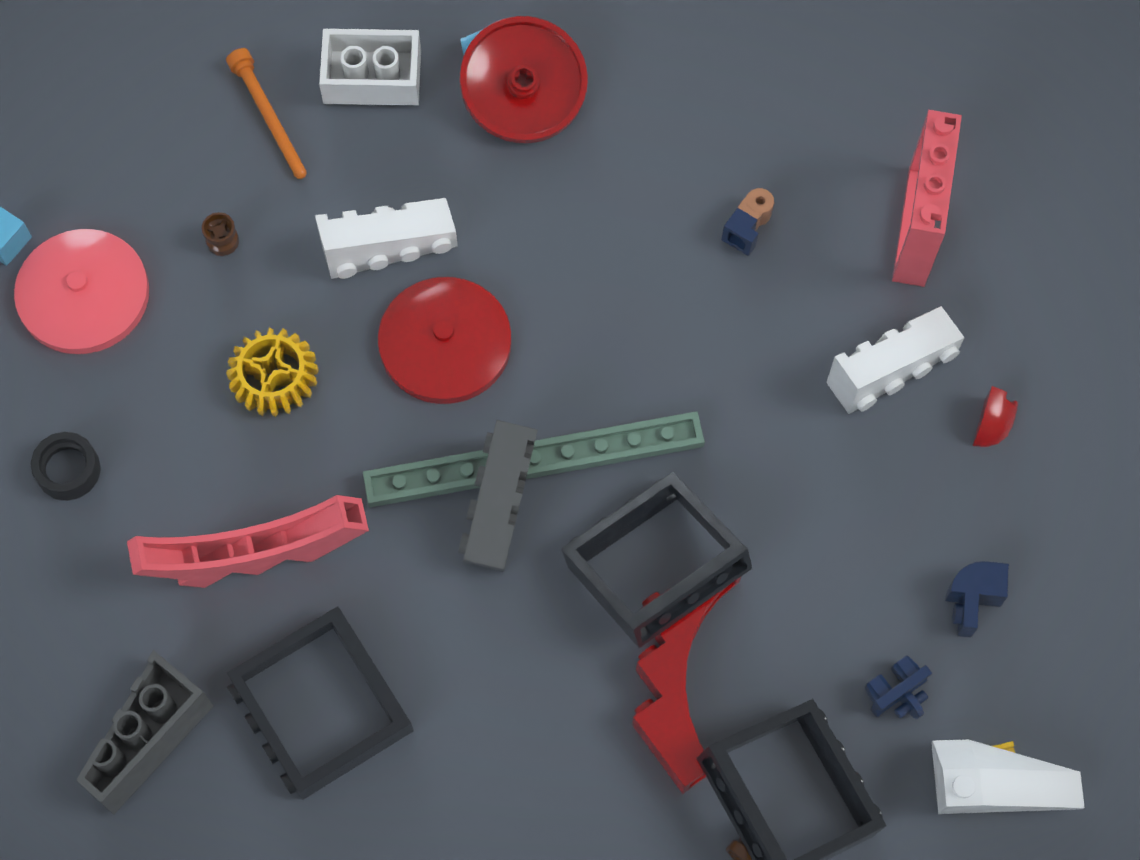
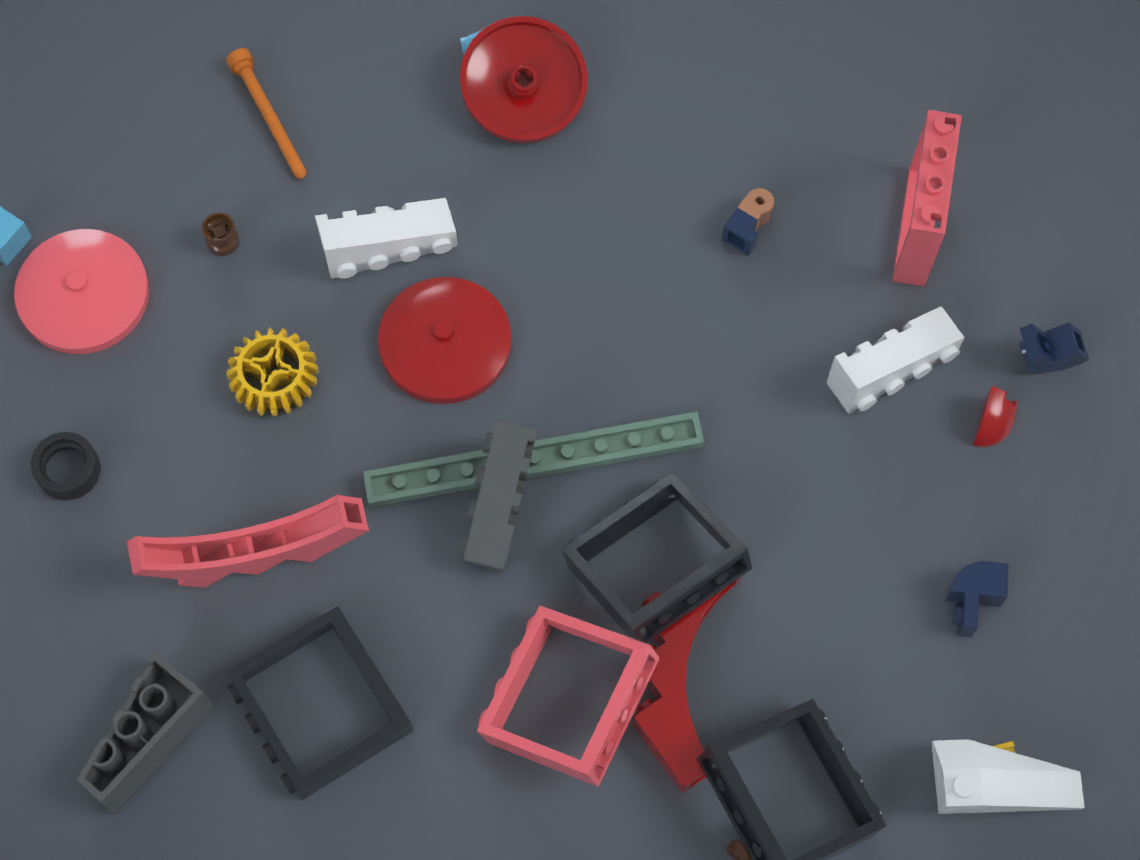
white brick [319,29,421,105] -> none
dark blue hips [865,655,932,719] -> none
none -> coral window [477,605,659,787]
none -> dark blue brick [1019,322,1089,374]

